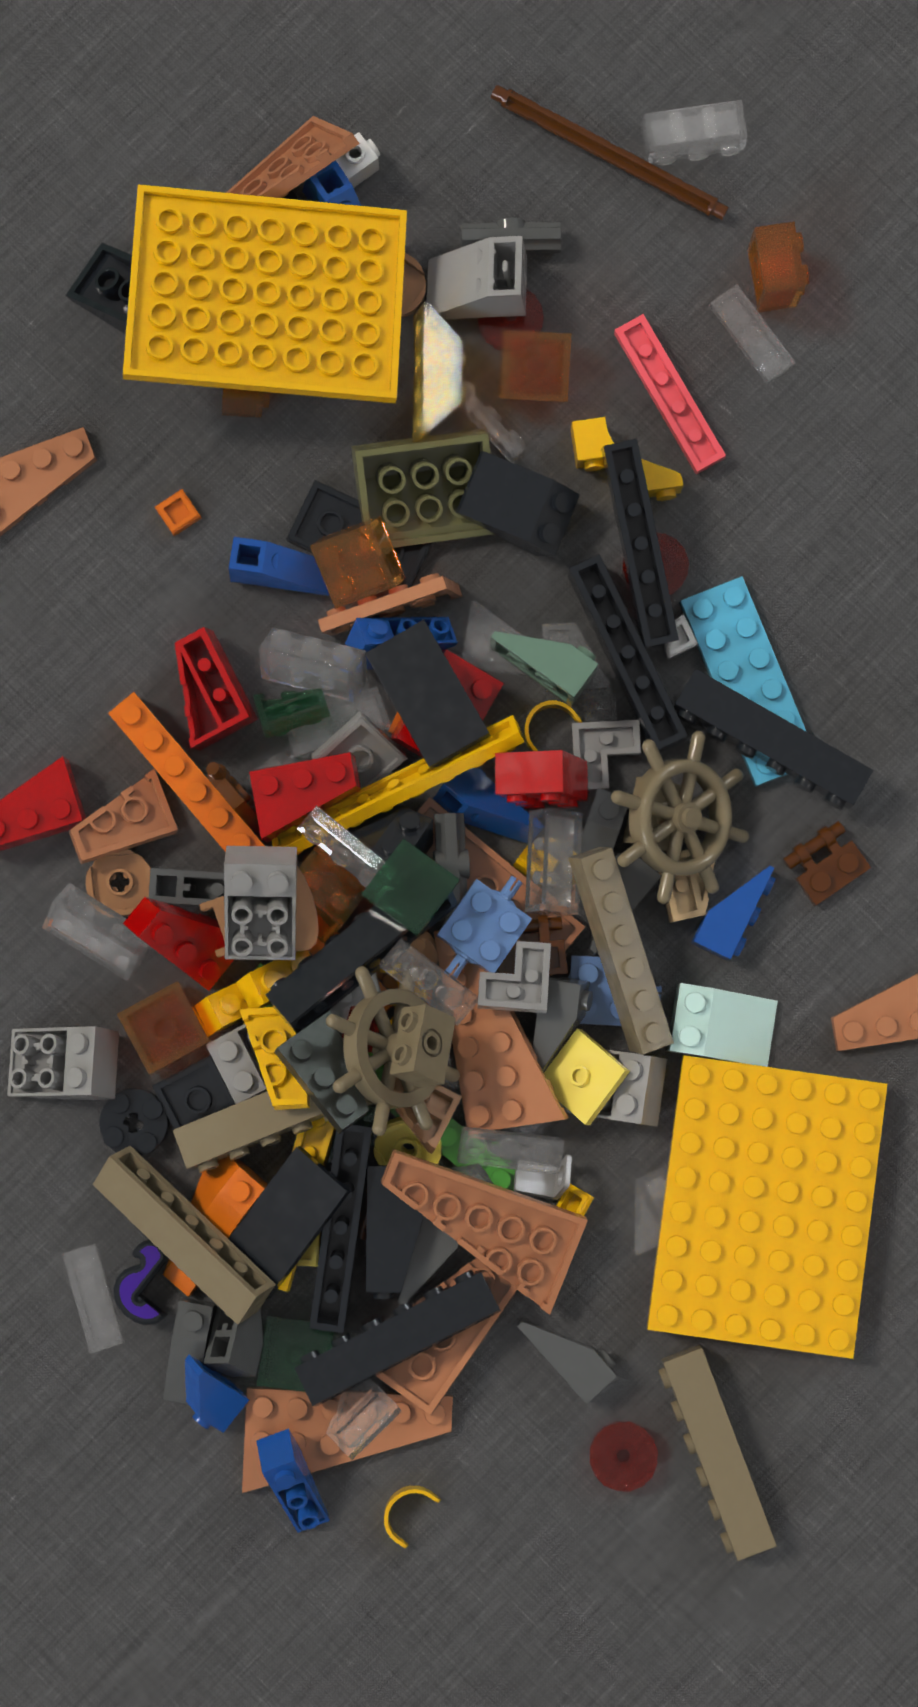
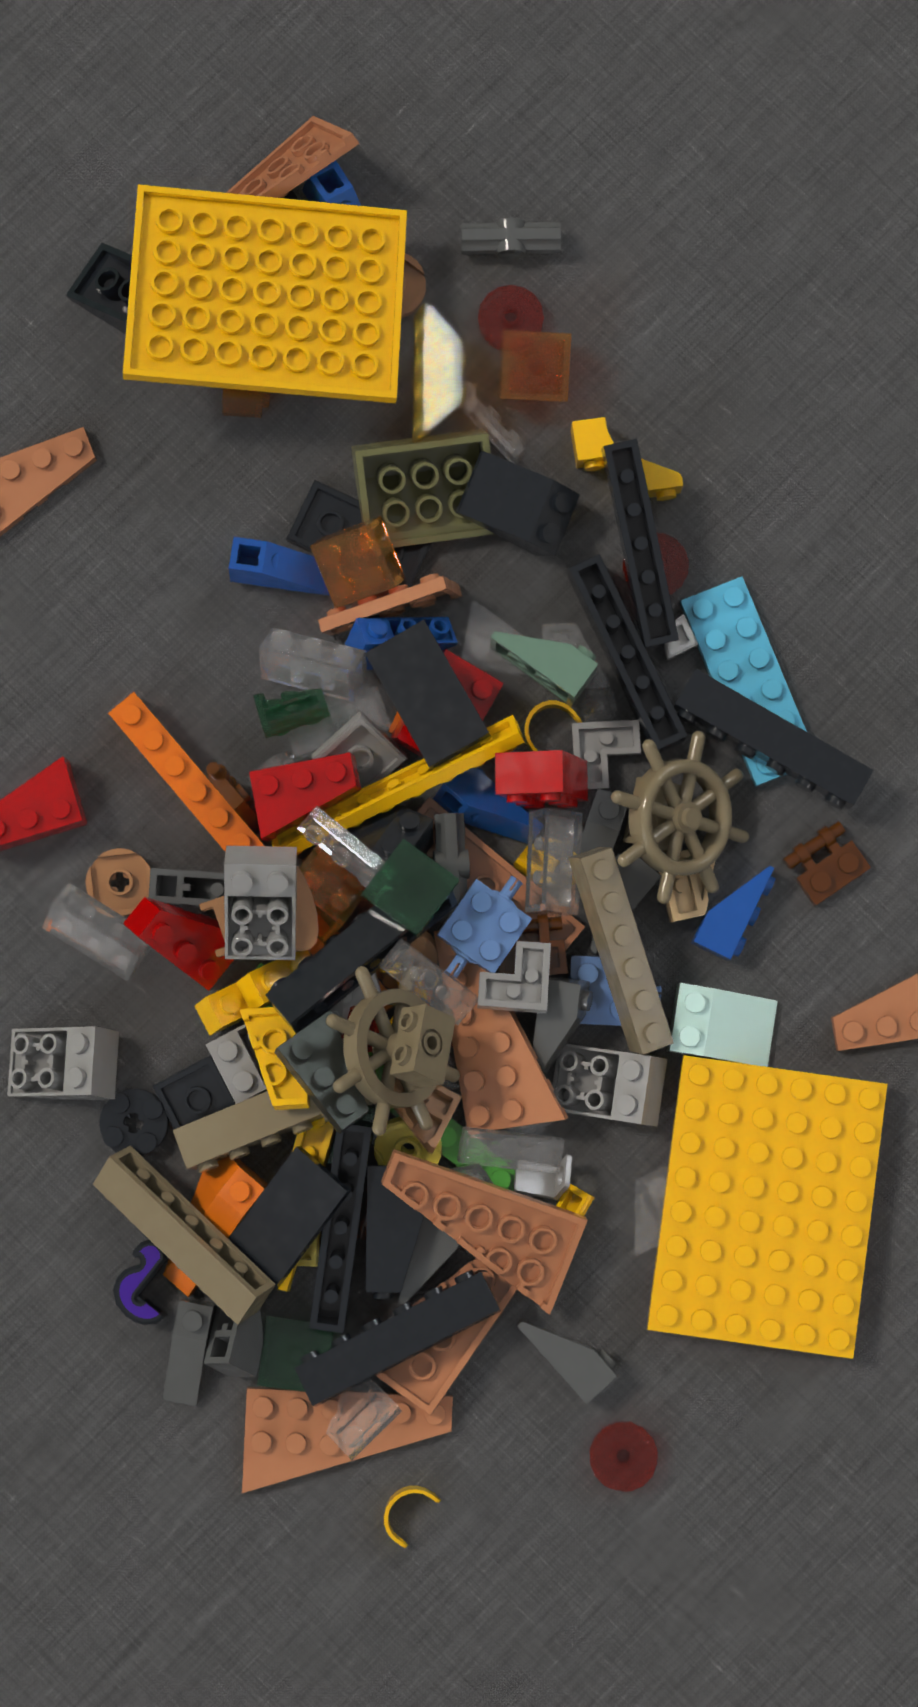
clear plate [62,1243,125,1353] -> none
nougat wing [69,768,178,864] -> none
clear orange brick [117,981,213,1075] -> none
orange tile [155,489,202,536] -> none
red wedge [174,627,258,751] -> none
blue slope [185,1354,249,1433] -> none
blue slope [256,1428,330,1533] -> none
white brick [336,132,380,188] -> none
light grey slope [426,236,527,320] -> none
reddish brown piece [491,85,729,220] -> none
light yellow plate [544,1028,630,1125] -> none
coral plate [614,314,726,475] -> none
clear brick [641,100,748,166] -> none
dark tan brick [658,1345,777,1561] -> none
clear plate [709,284,796,385] -> none
clear orange brick [747,221,809,313] -> none

